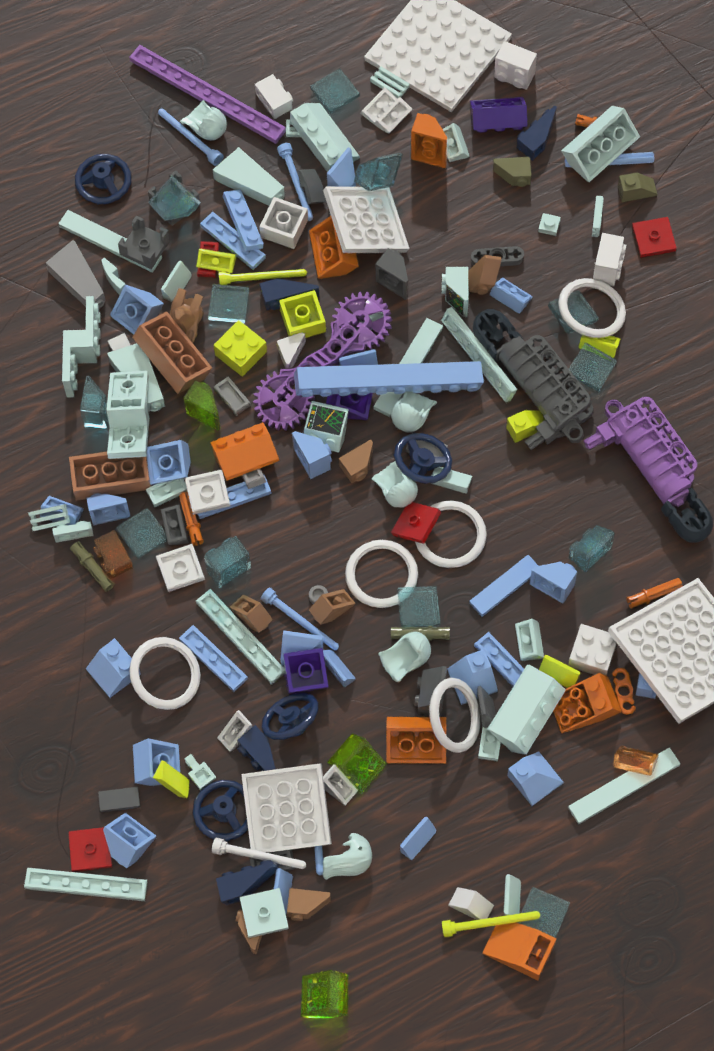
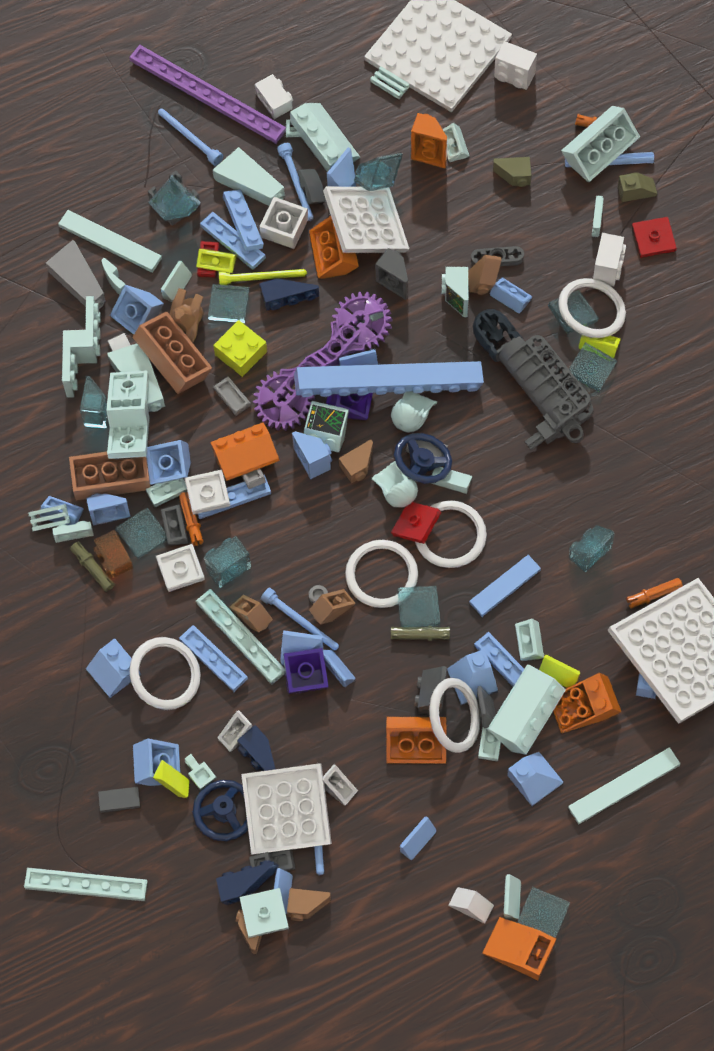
red plate [69,827,112,872] -> none
dark blue piece [75,154,131,204] -> none
light blue slope [103,813,156,868] -> none
dark grey panel [118,216,170,270] -> none
light aqua piece [180,100,227,141] -> none
clear neon green slope [183,381,221,431] -> none
white piece [212,838,306,869] -> none
dark blue piece [262,693,318,740] -> none
white slope [277,332,306,369] -> none
neon yellow brick [279,290,326,338] -> none
clear neon green slope [301,970,348,1018] -> none
clear light blue plate [310,68,360,114] -> none
light aqua piece [323,833,372,880] -> none
clear neon green slope [327,733,387,793] -> none
white slope [361,87,412,134] -> none
light aqua tile [374,318,443,417] -> none
light aqua piece [378,632,431,682] -> none
light aqua tile [441,307,517,402] -> none
neon yellow piece [442,911,540,937] -> none
dark purple slope [470,97,527,132] -> none
neon yellow slope [506,410,544,443] -> none
dark blue slope [517,106,557,161] -> none
light blue slope [530,562,577,604] -> none
light aqua plate [538,213,561,236] -> none
white brick [568,624,617,675] -> none
medium lavender piece [583,397,713,543] -> none
orange piece [612,668,636,715] -> none
clear orange slope [614,746,659,776] -> none

